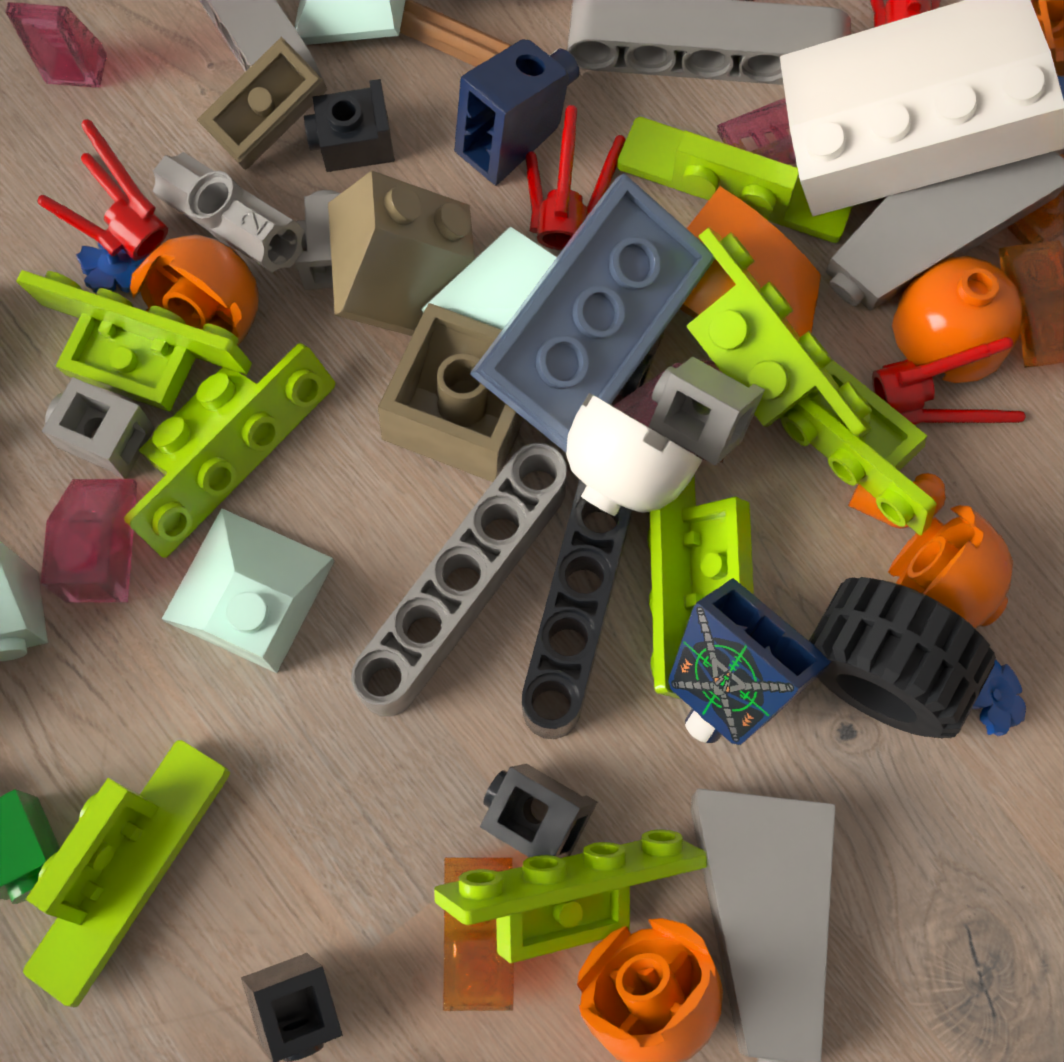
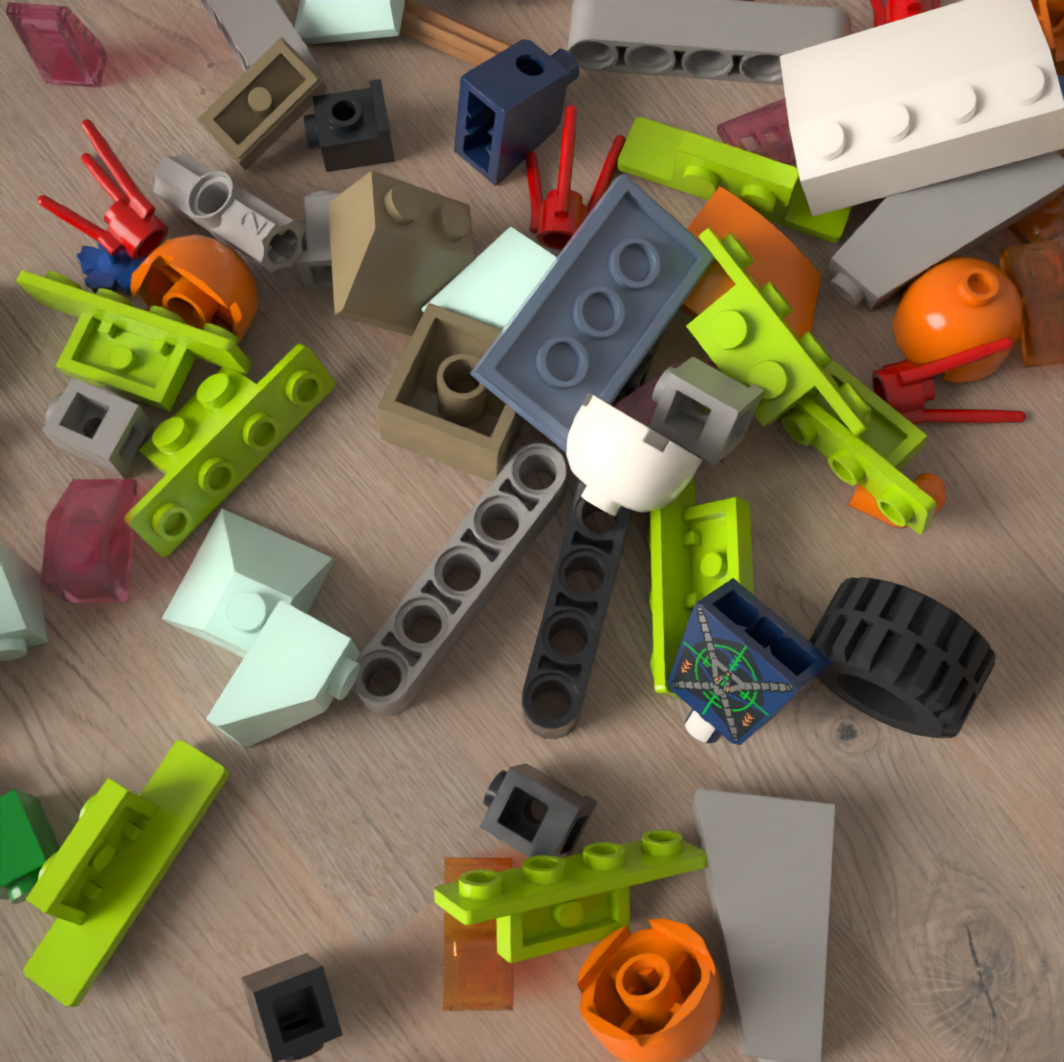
orange cylinder [888,505,1013,628] -> none
blue plant [972,660,1026,736] -> none
none -> light aqua slope [206,600,361,748]

